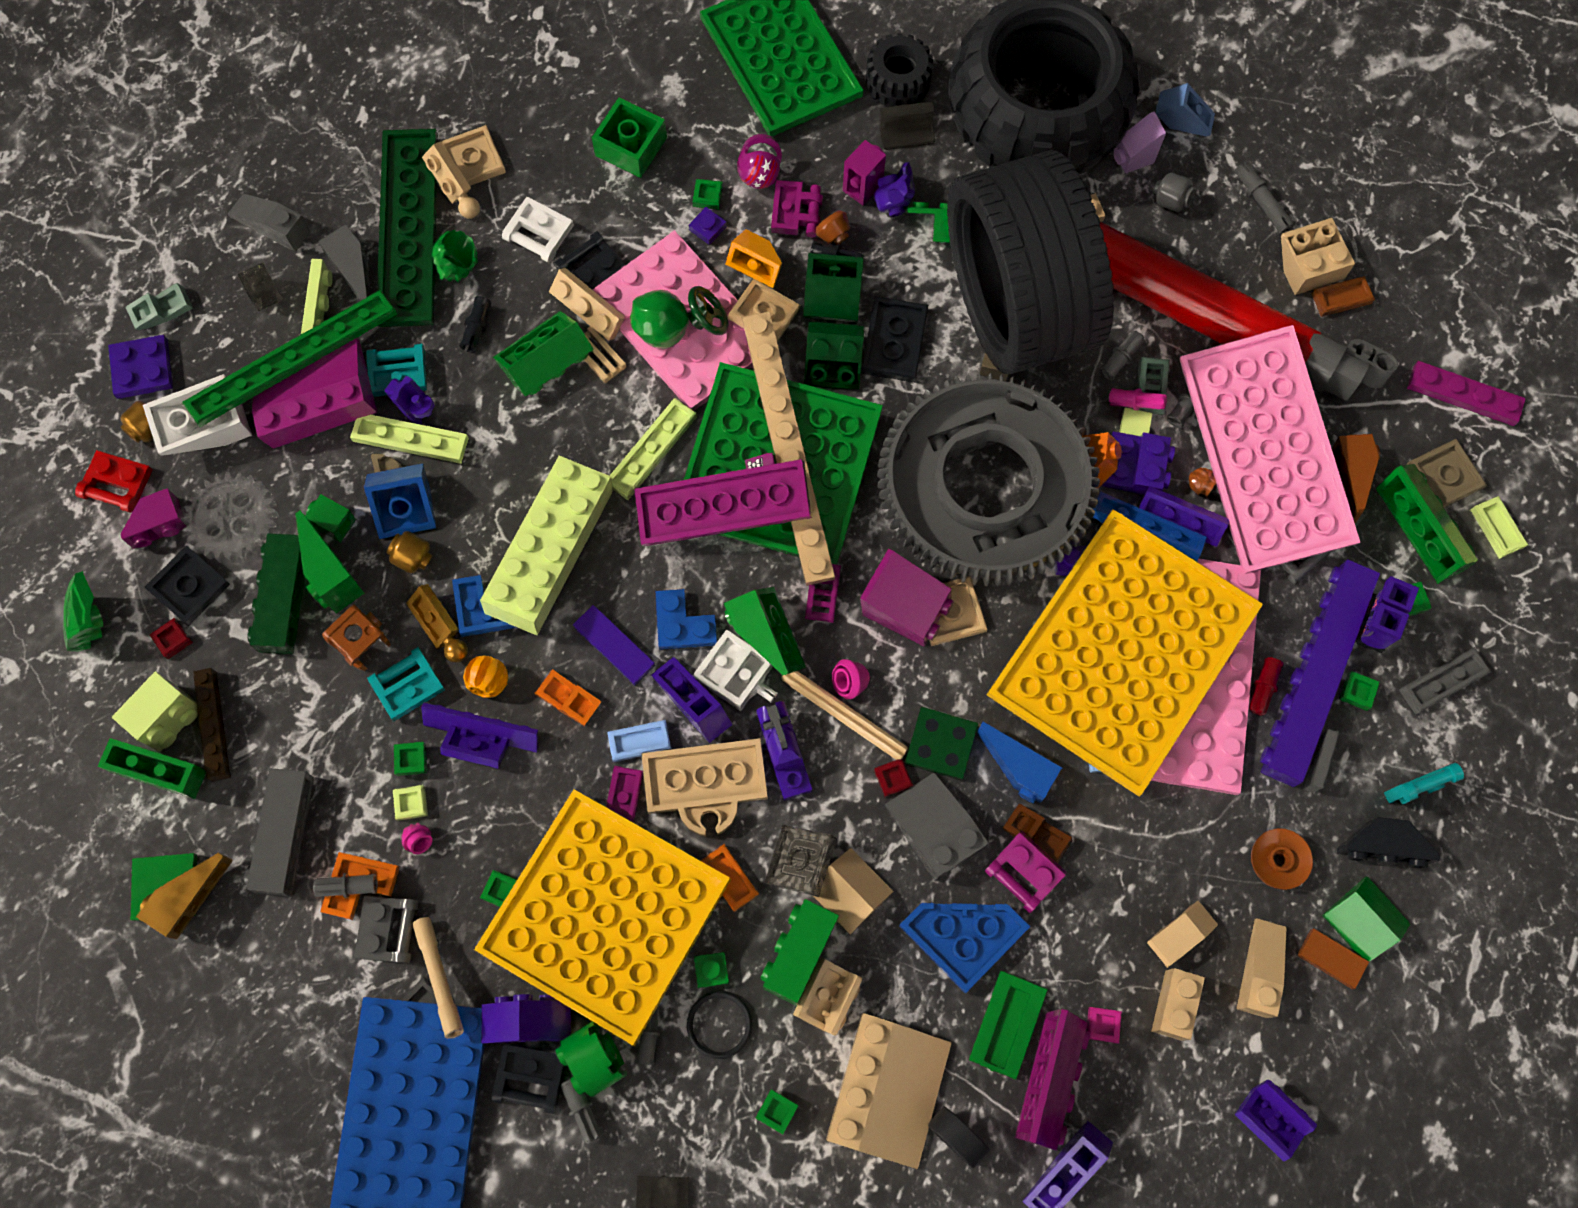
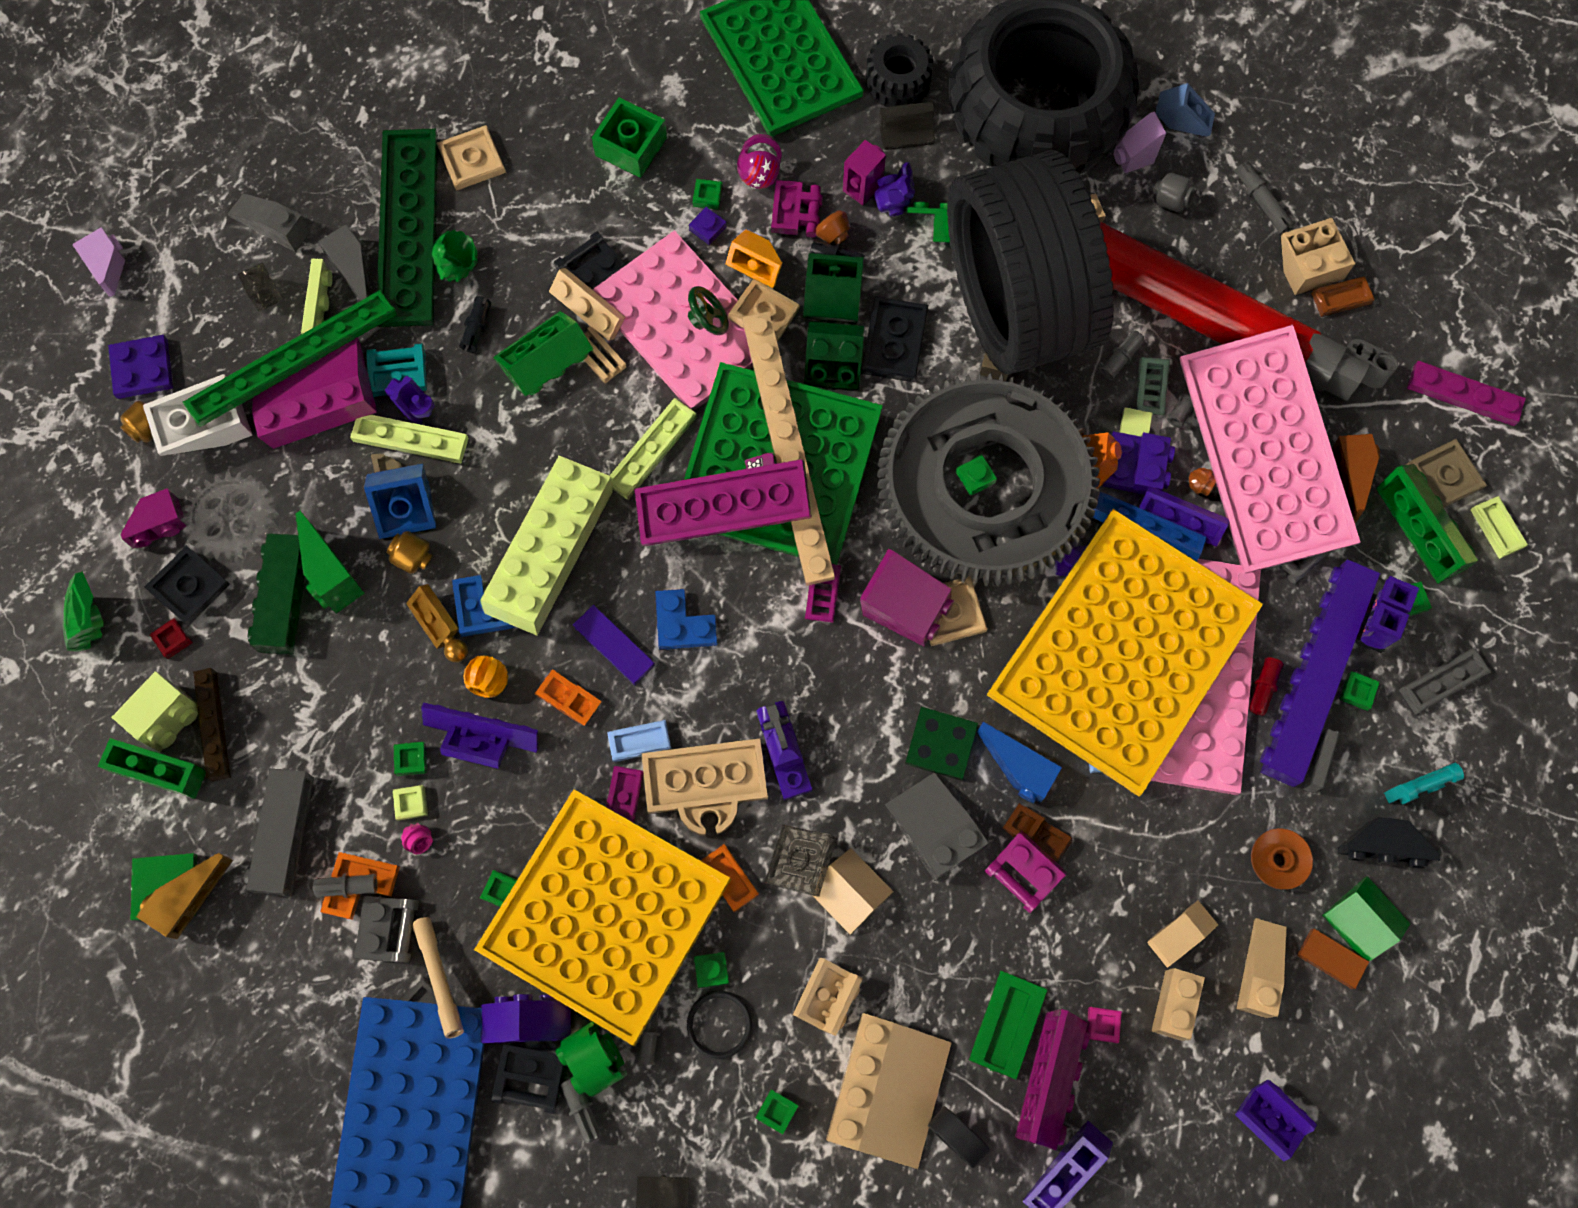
red plate [75,450,153,513] -> none
sand green slope [126,283,193,331] -> none
green brick [306,494,357,543] -> none
dark orange piece [322,604,391,671] -> none
teal plate [367,647,445,722] -> none
tan plate [422,141,480,219] -> none
white plate [502,197,574,263] -> none
green piece [630,290,689,349] -> none
dark purple slope [651,657,733,743] -> none
white plate [692,629,778,711] -> none
green slope [724,587,806,675] -> none
green brick [760,899,839,1006] -> none
tan axle [781,671,908,760] -> none
dark pink cone [832,659,870,699] -> none
dark red tile [873,759,913,798] -> none
blue plate [899,903,1030,993] -> none
dark pink axle [1109,388,1167,411] -> none
none -> lavender slope [72,228,125,297]
none -> green plate [956,455,997,496]

